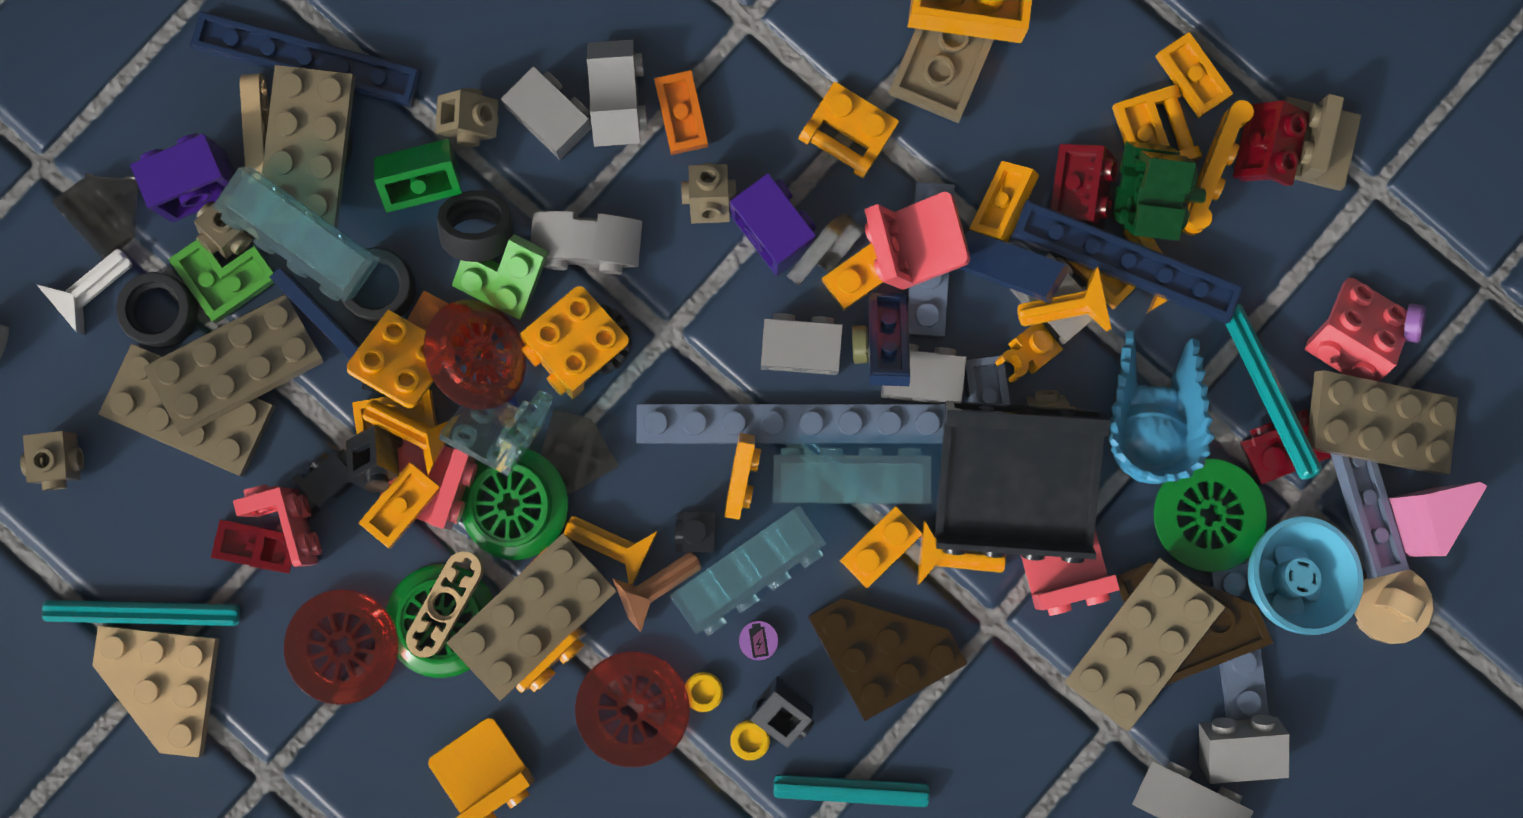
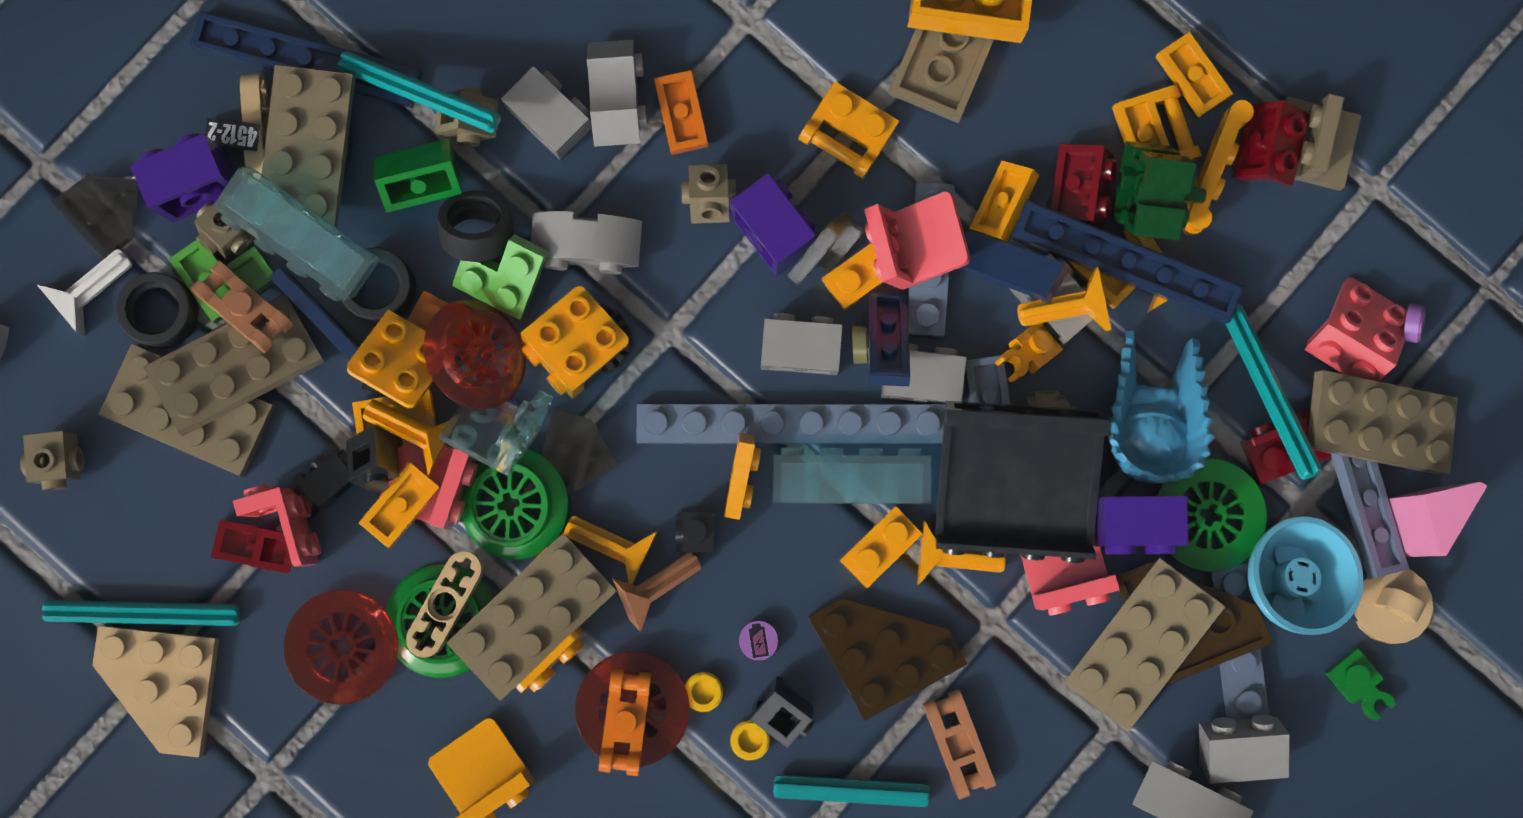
clear light blue brick [669,505,826,636] -> none
none -> nougat plate [190,261,293,353]
none -> sticker [205,118,261,152]
none -> teal axle [337,51,501,133]
none -> orange plate [598,668,652,777]
none -> nougat plate [922,689,996,800]
none -> dark purple brick [1094,496,1188,554]
none -> green plate [1324,648,1396,721]

